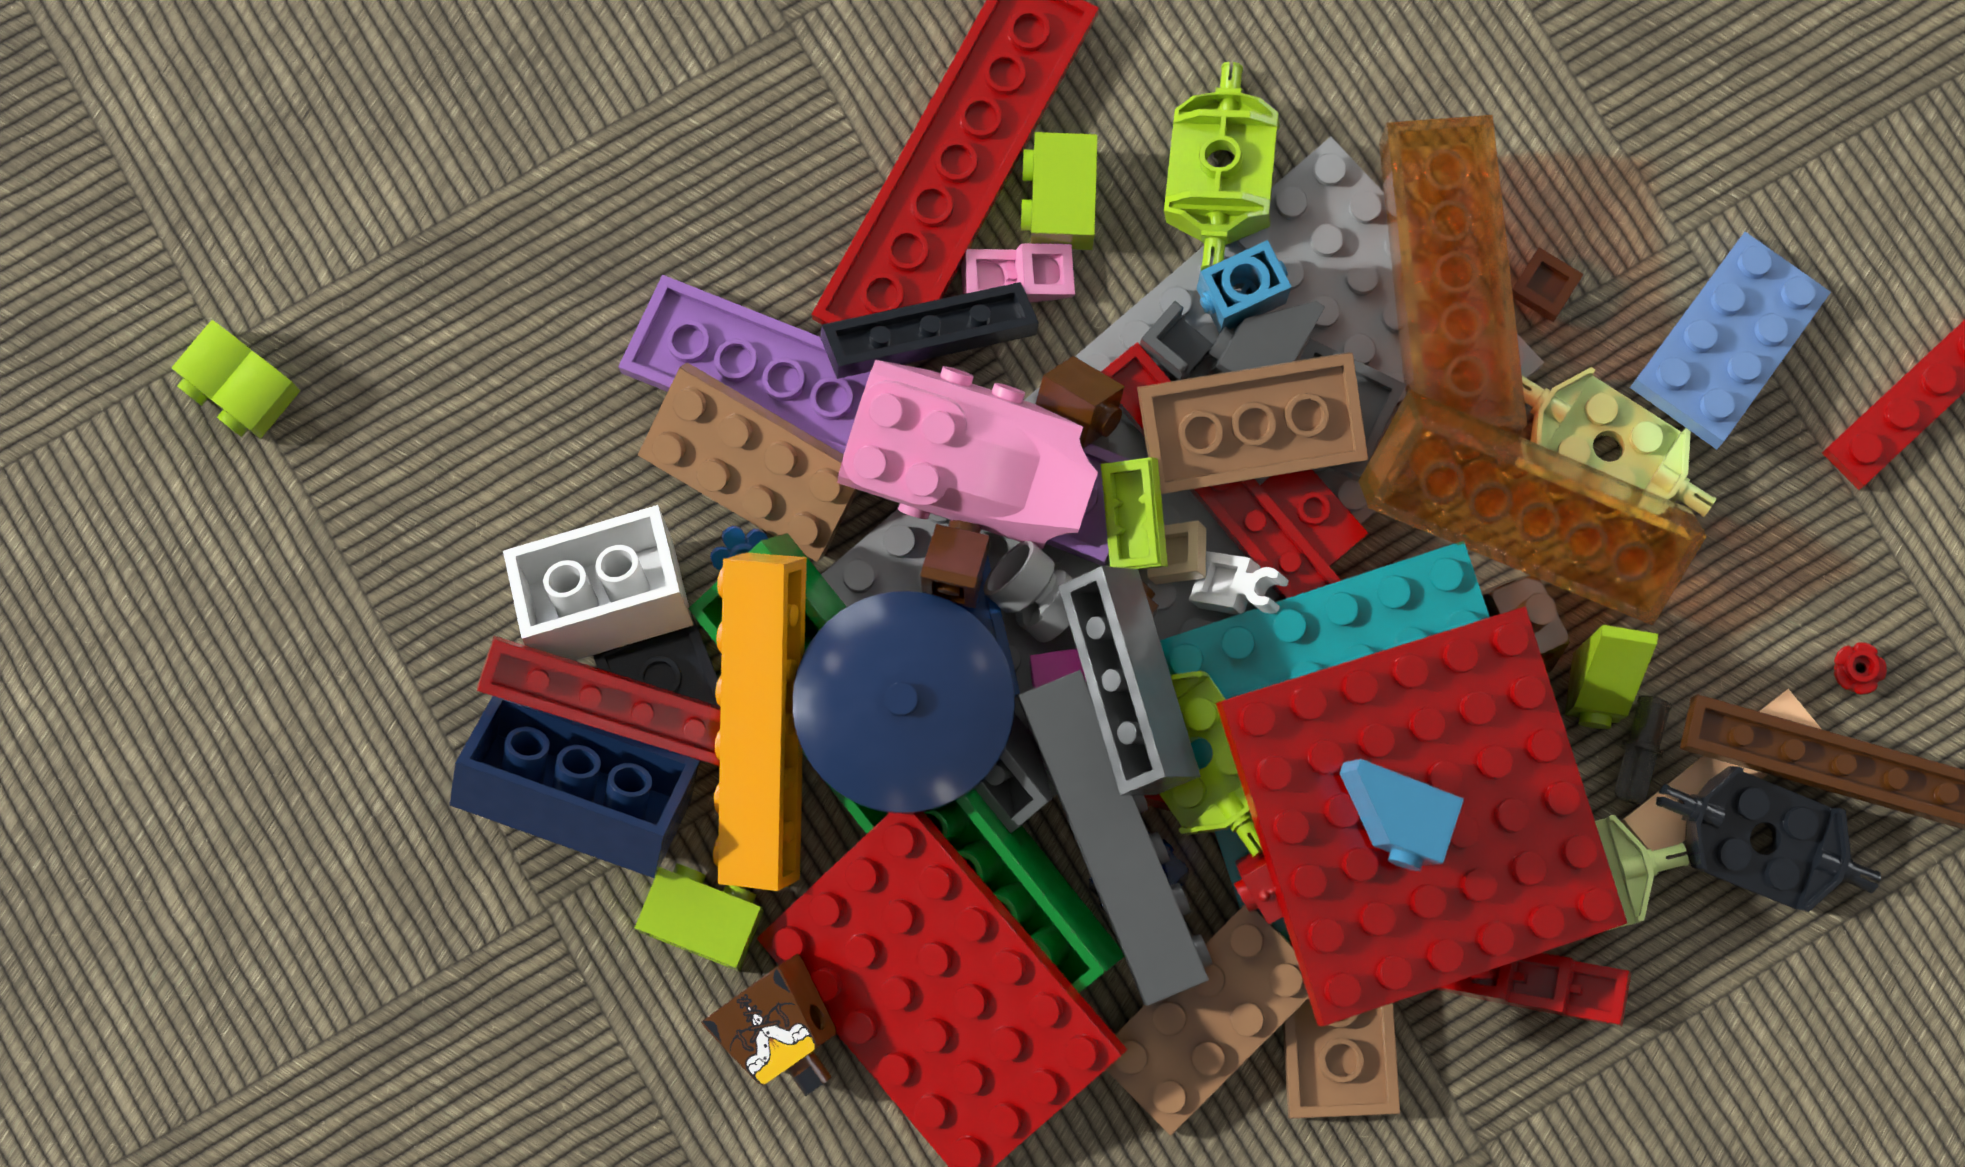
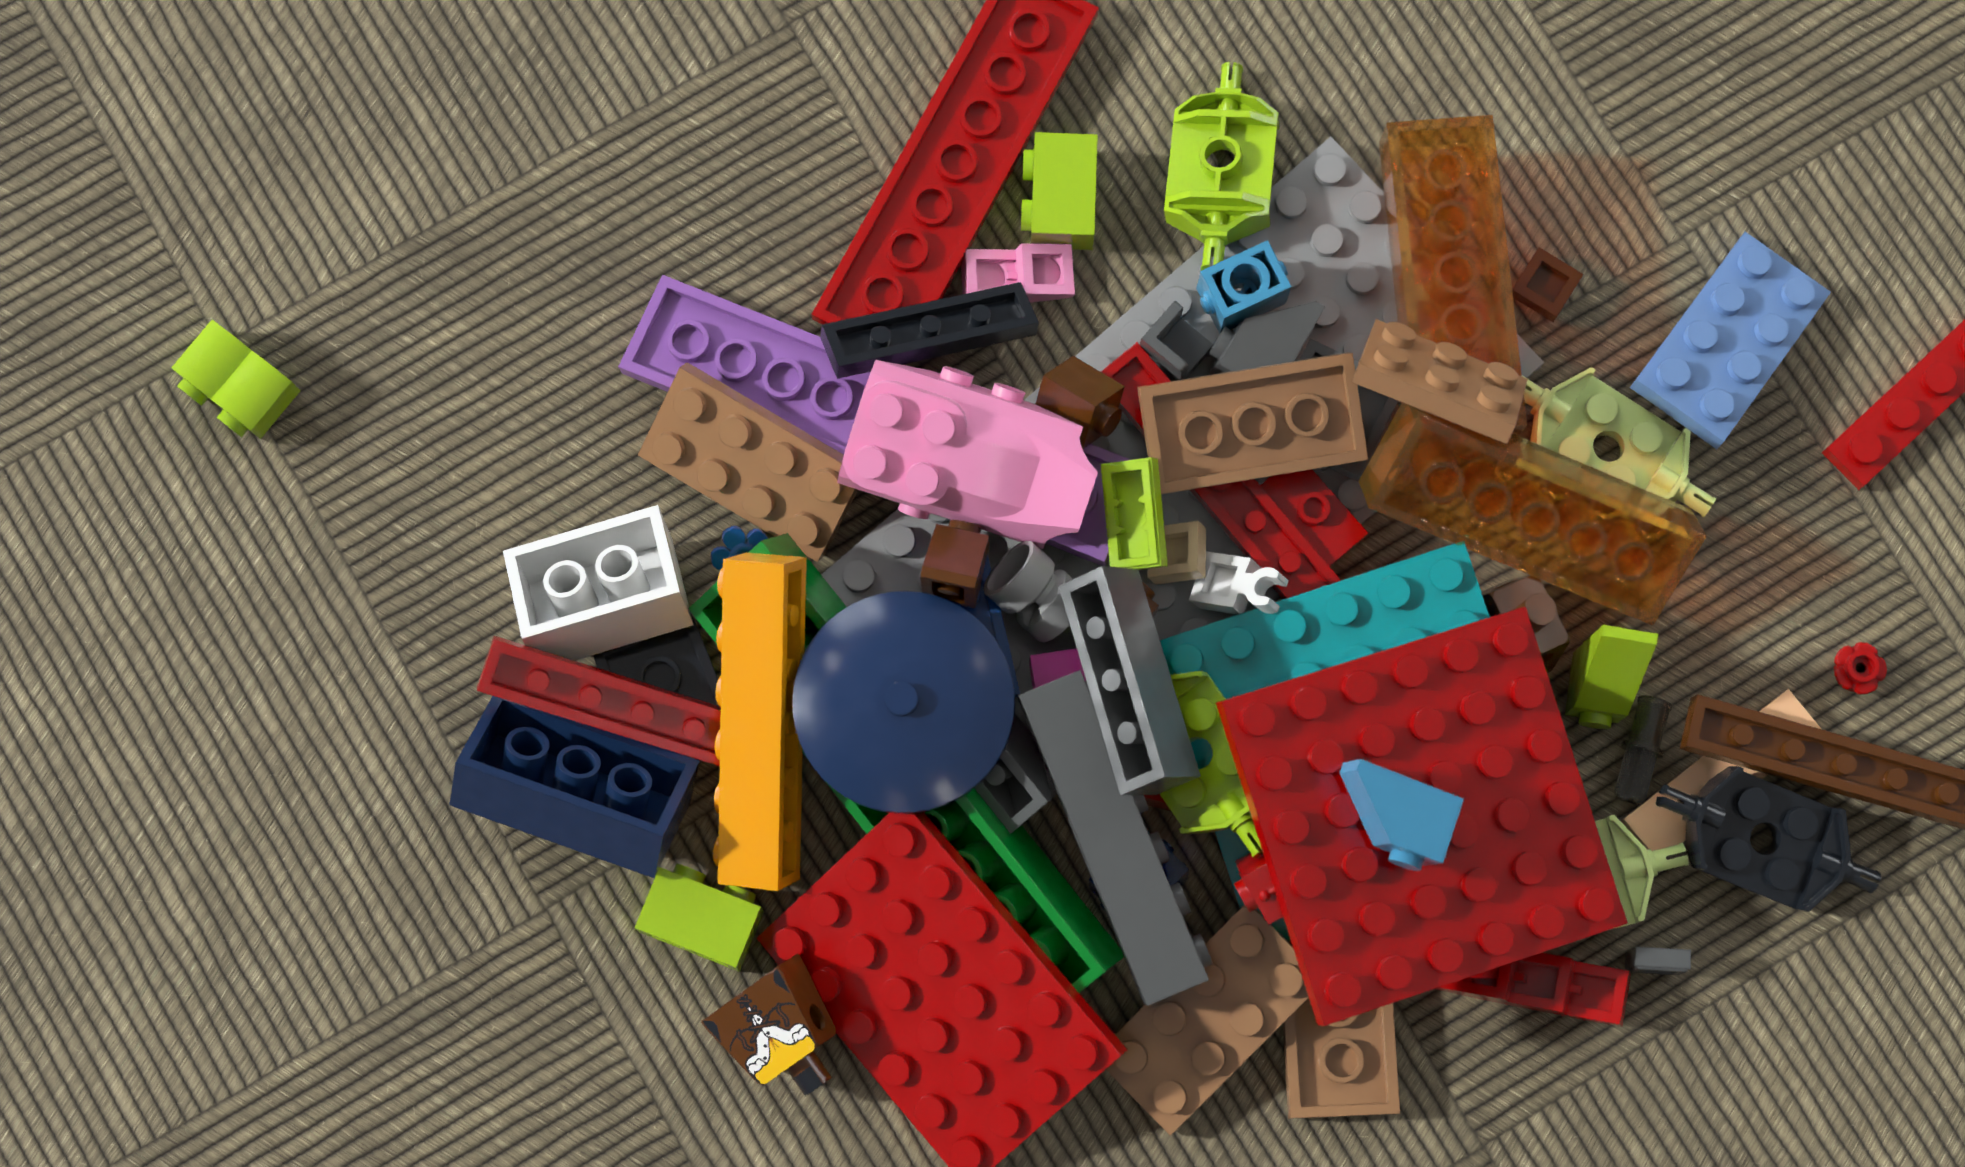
none -> medium nougat plate [1352,319,1528,444]
none -> dark grey tile [1625,947,1691,975]

